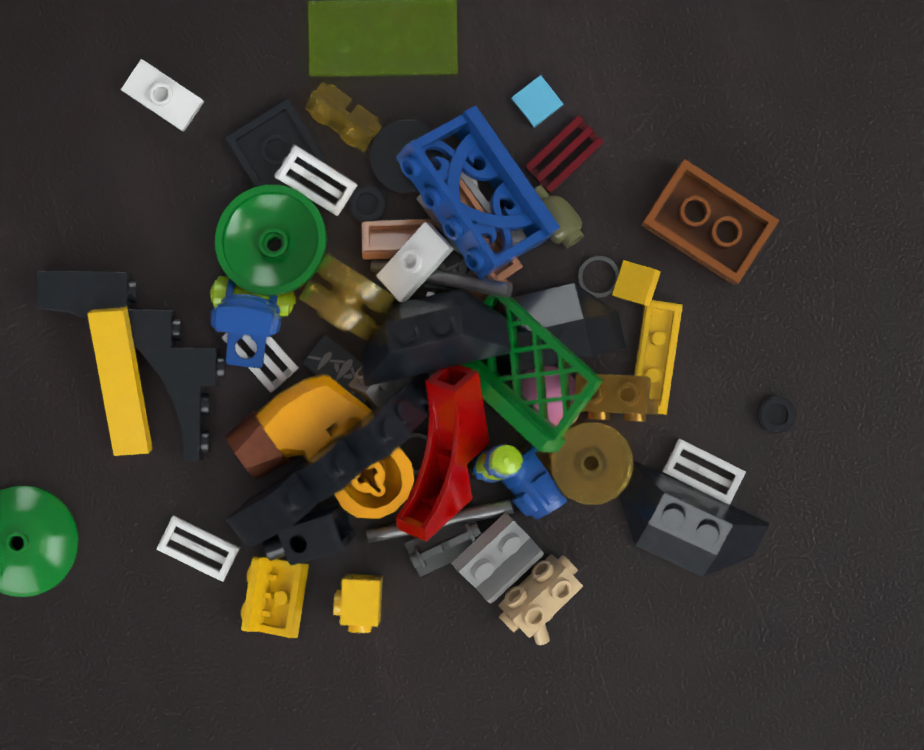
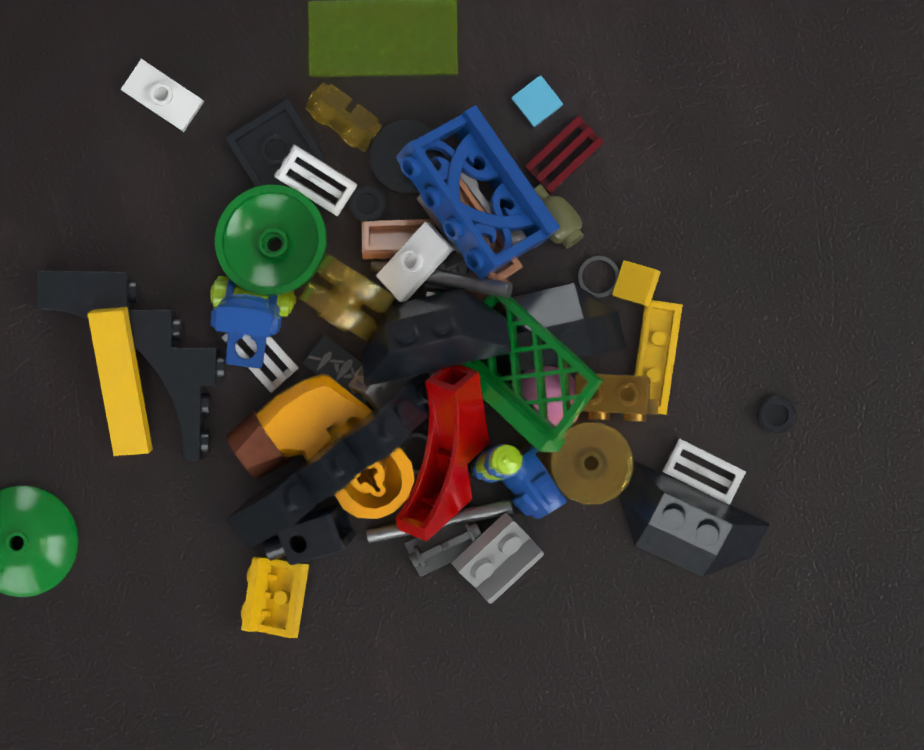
white tile [156,516,240,582] -> none
yellow brick [333,574,383,633] -> none
tan brick [498,554,583,645] -> none
dark orange brick [641,159,779,286] -> none

